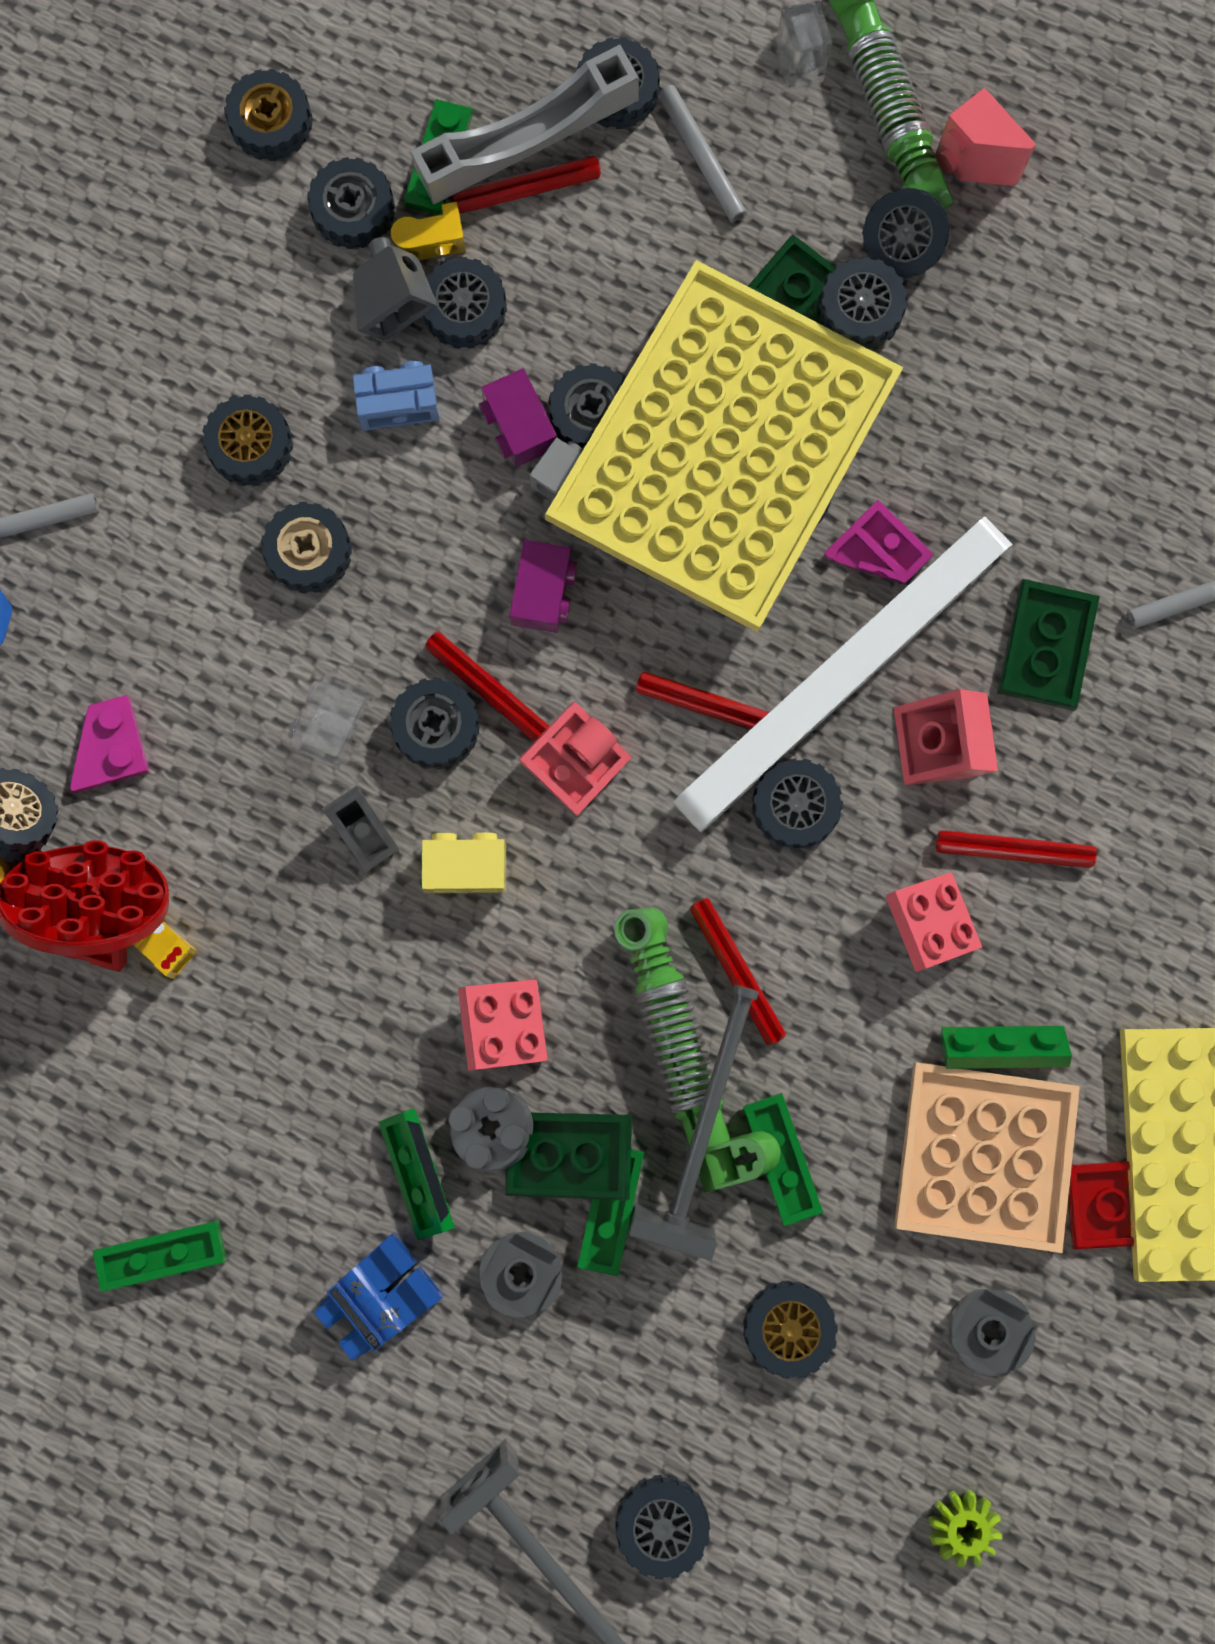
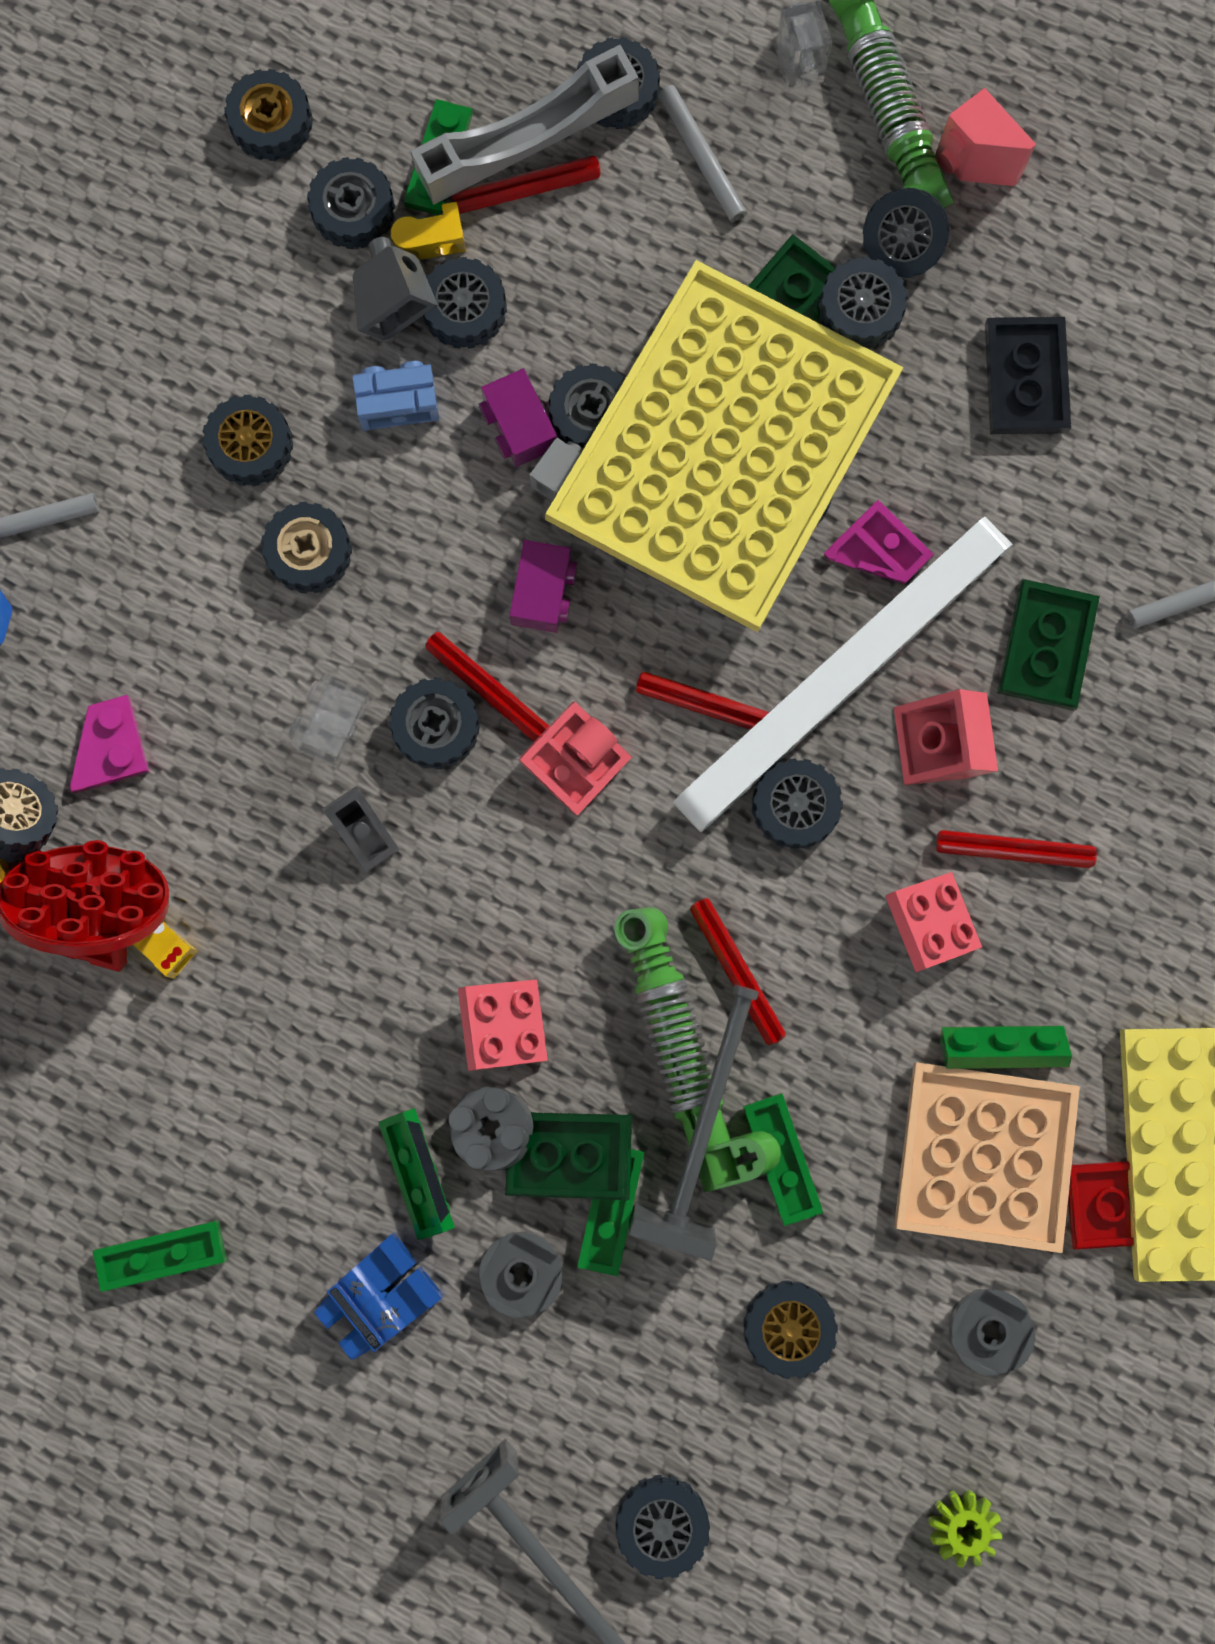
light yellow brick [422,832,506,893] -> none
none -> black plate [985,317,1071,434]

